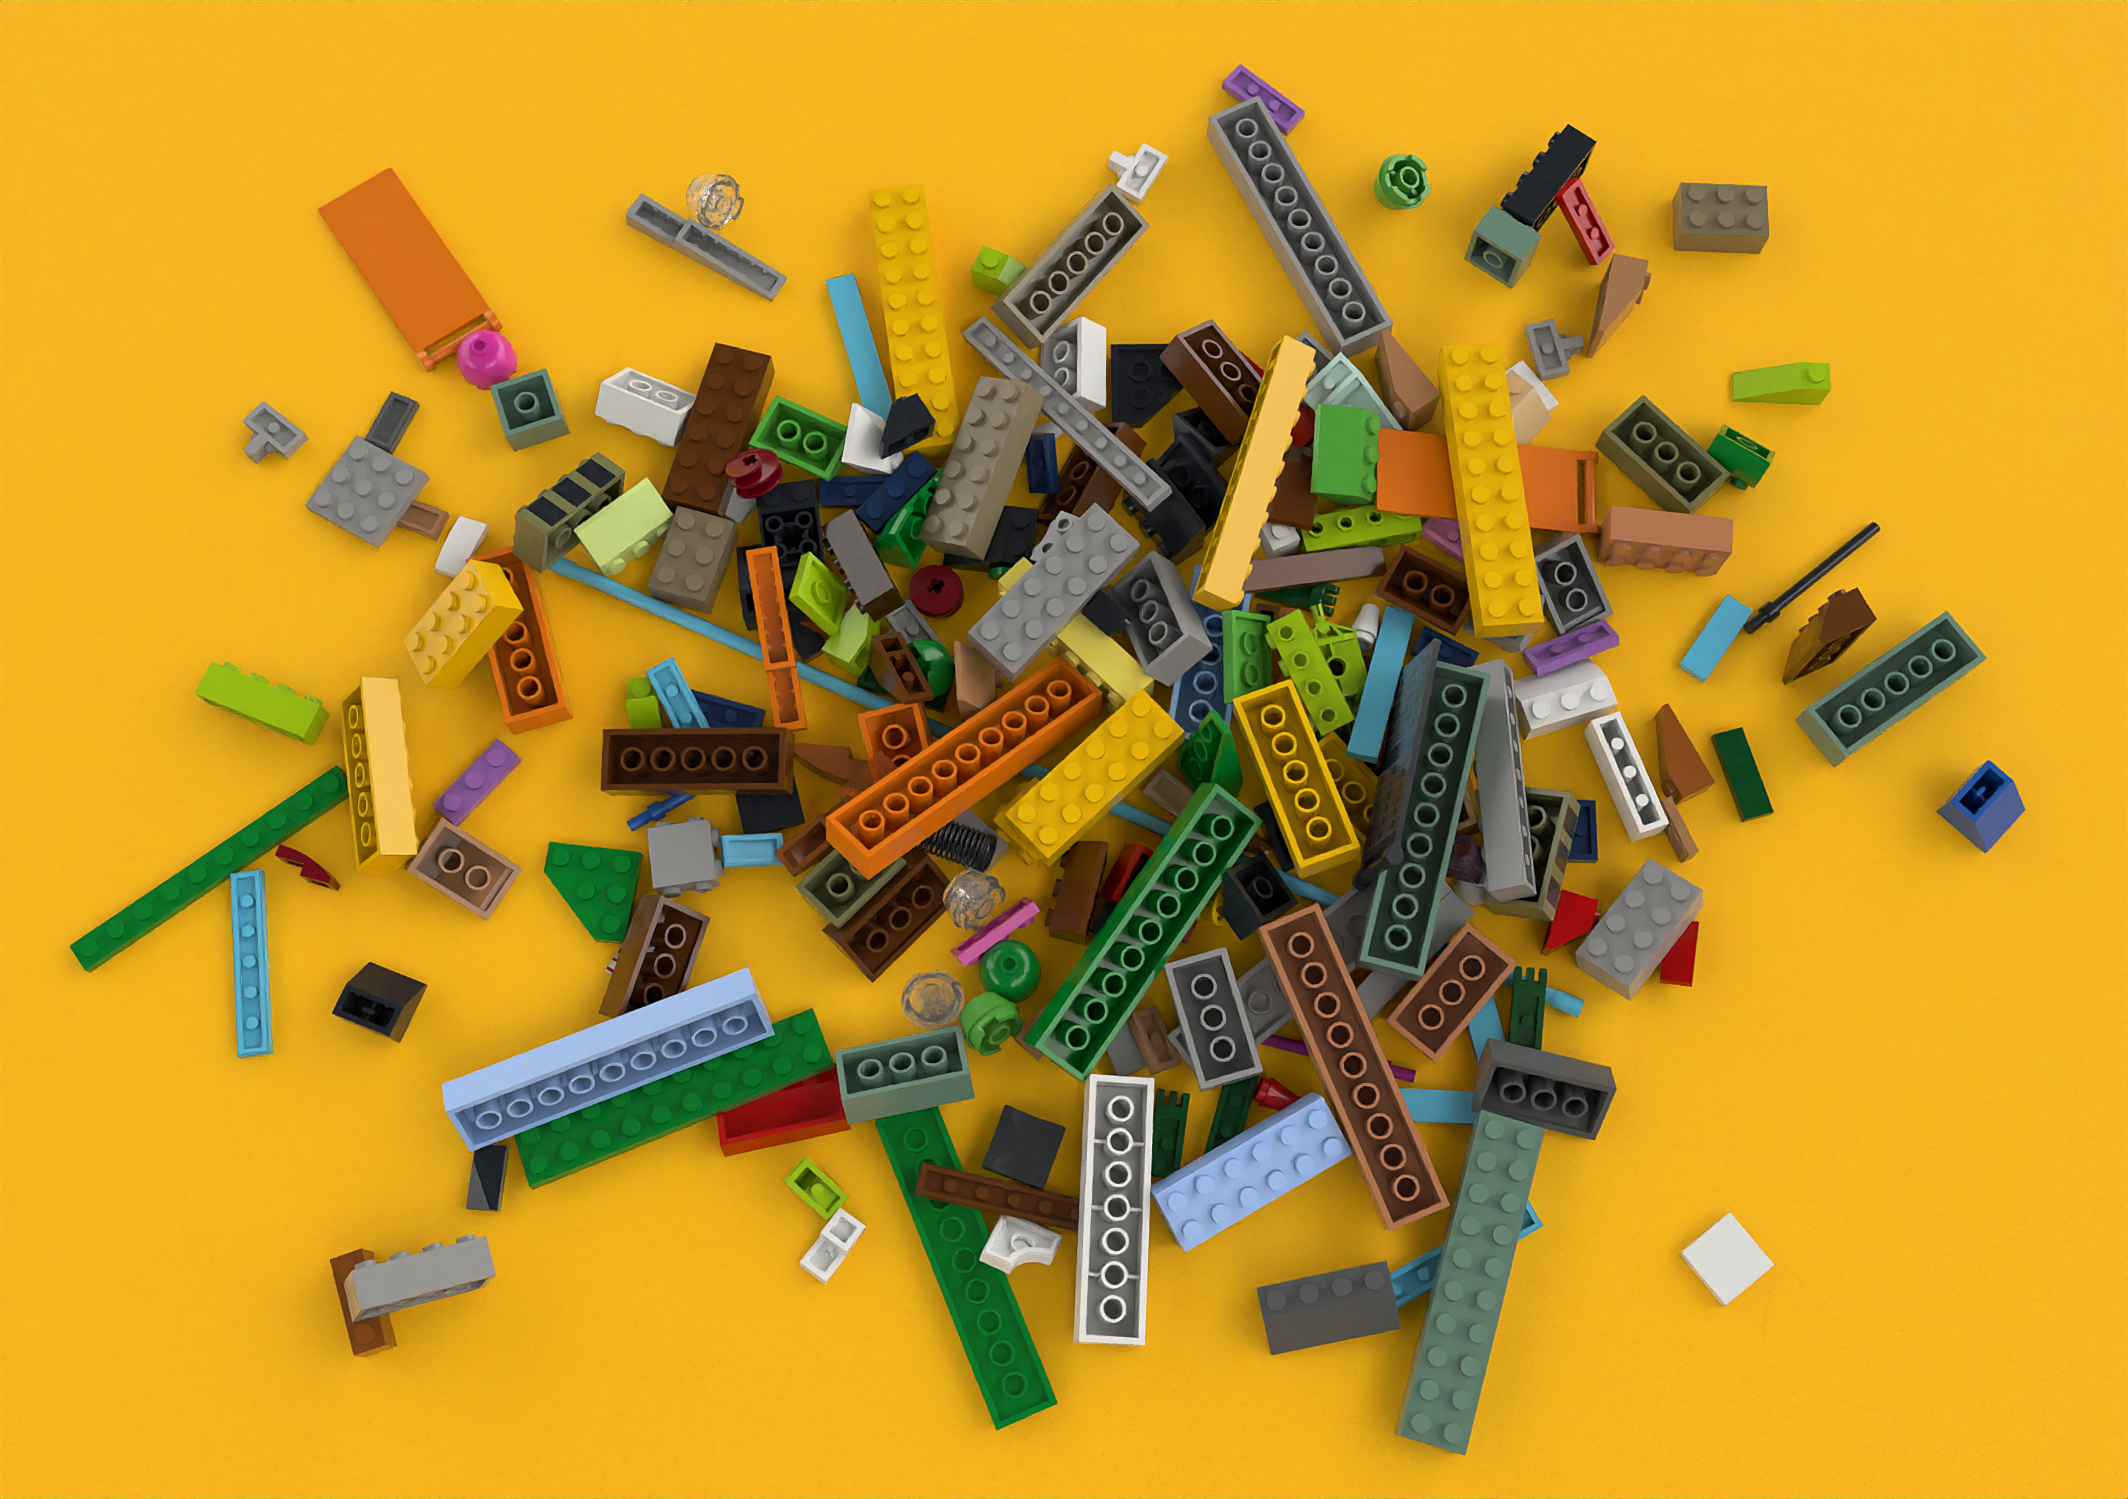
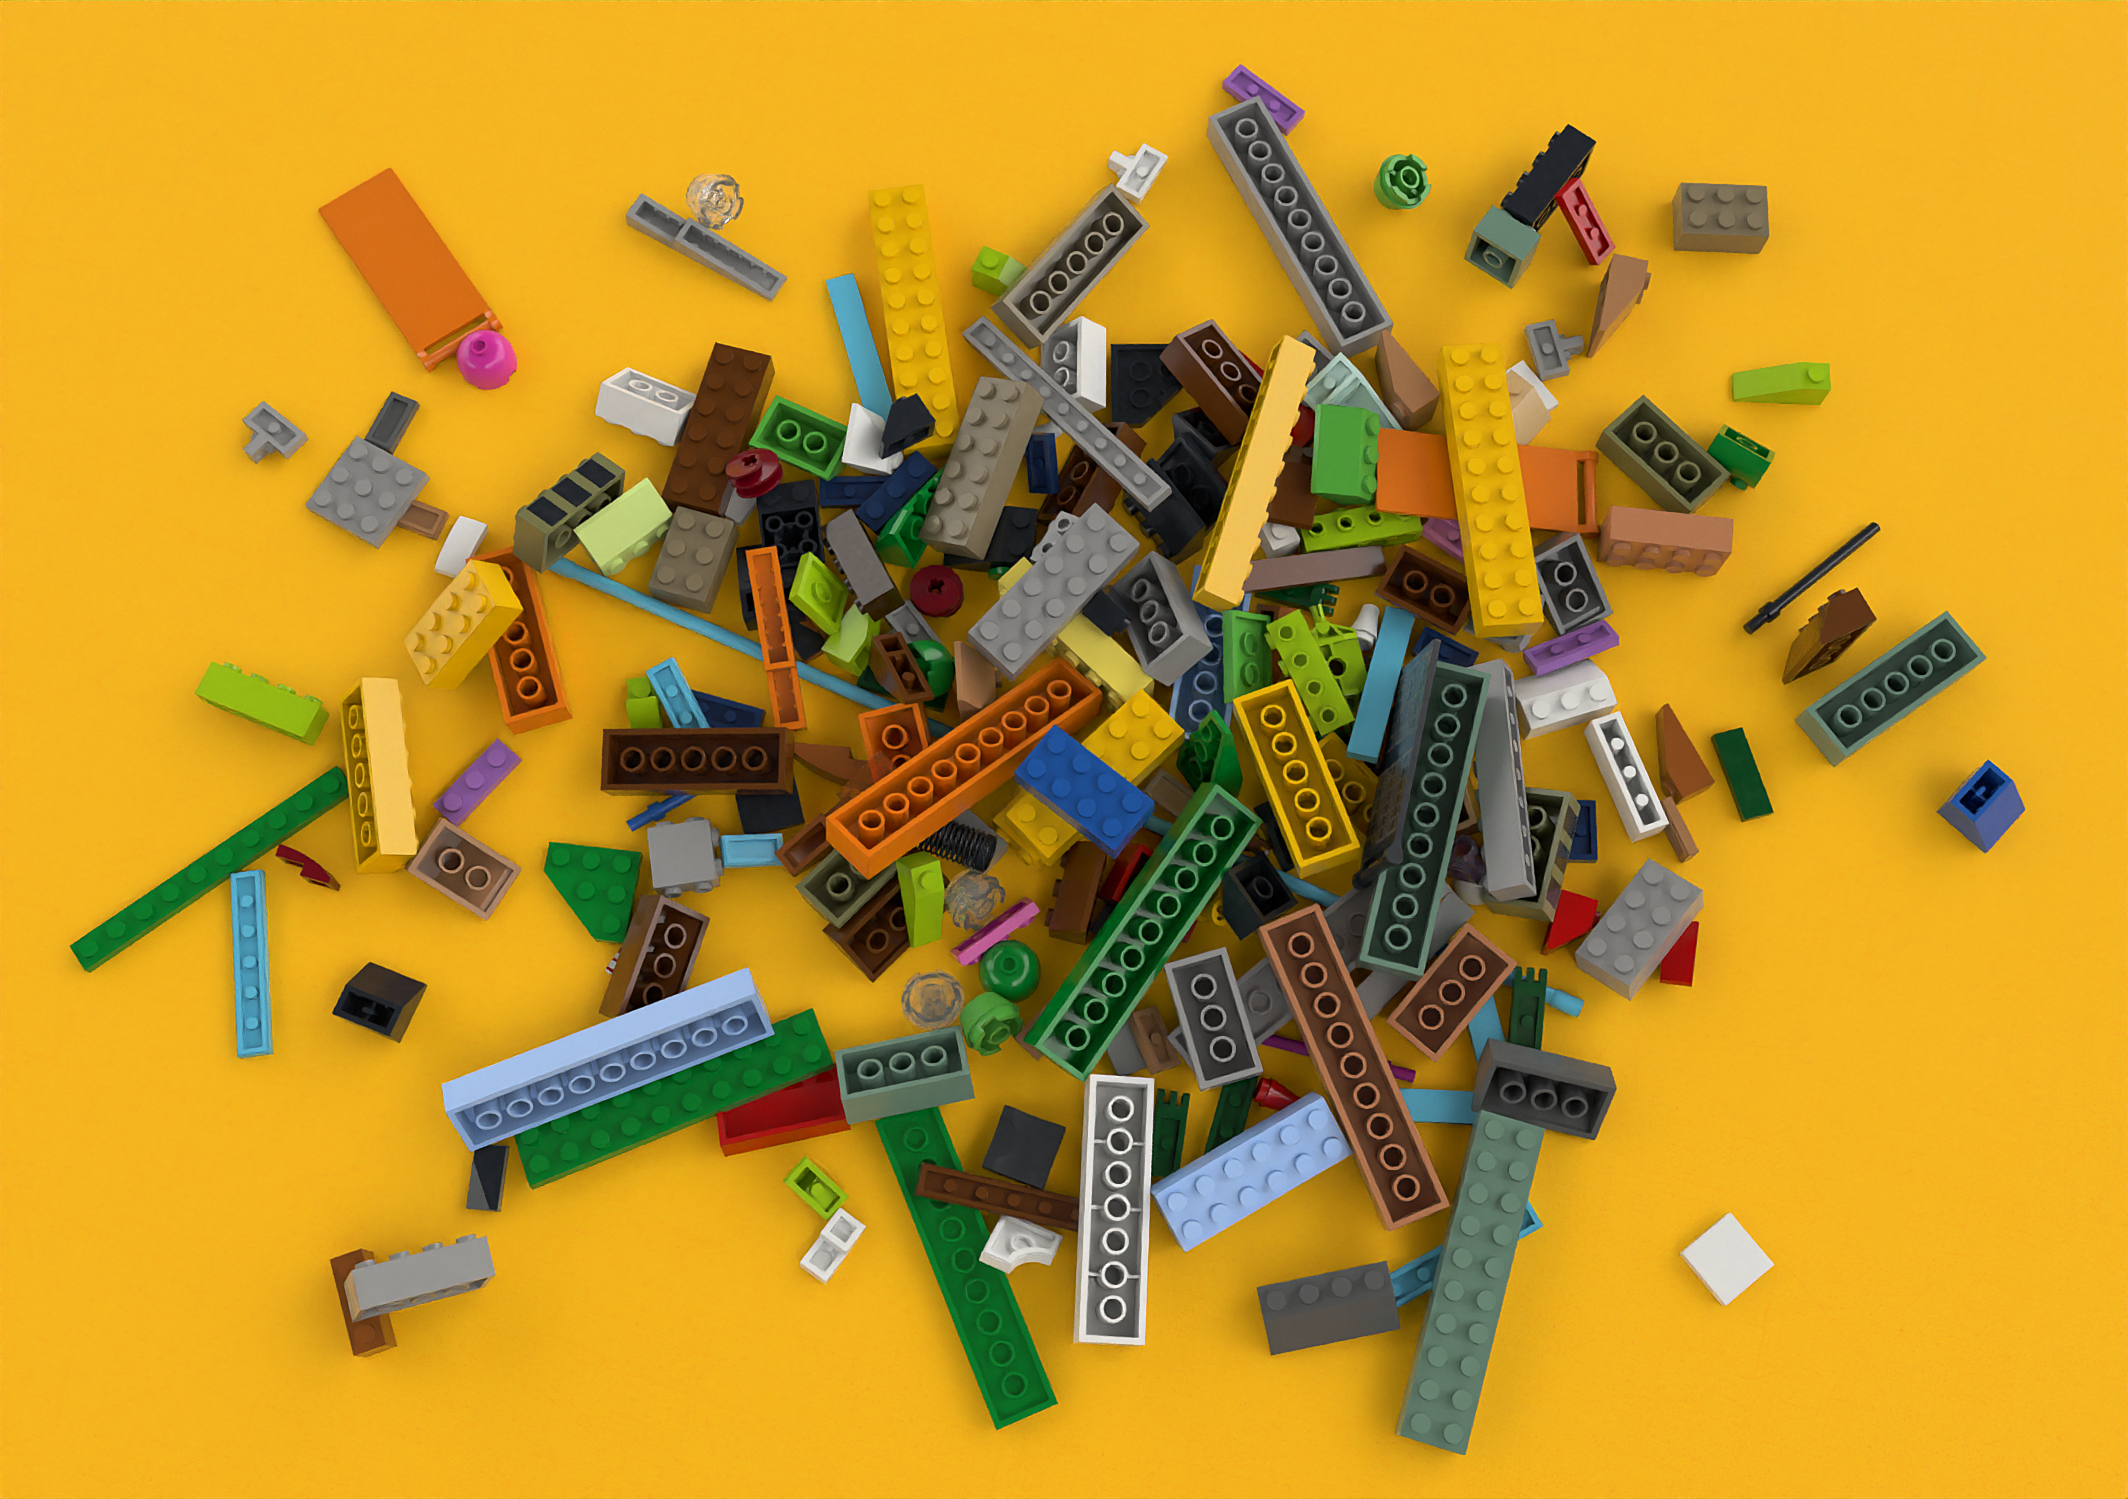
sand green brick [490,368,570,452] -> none
medium azure tile [1678,594,1753,683] -> none
none -> lime slope [896,851,945,948]
none -> blue brick [1014,724,1155,860]

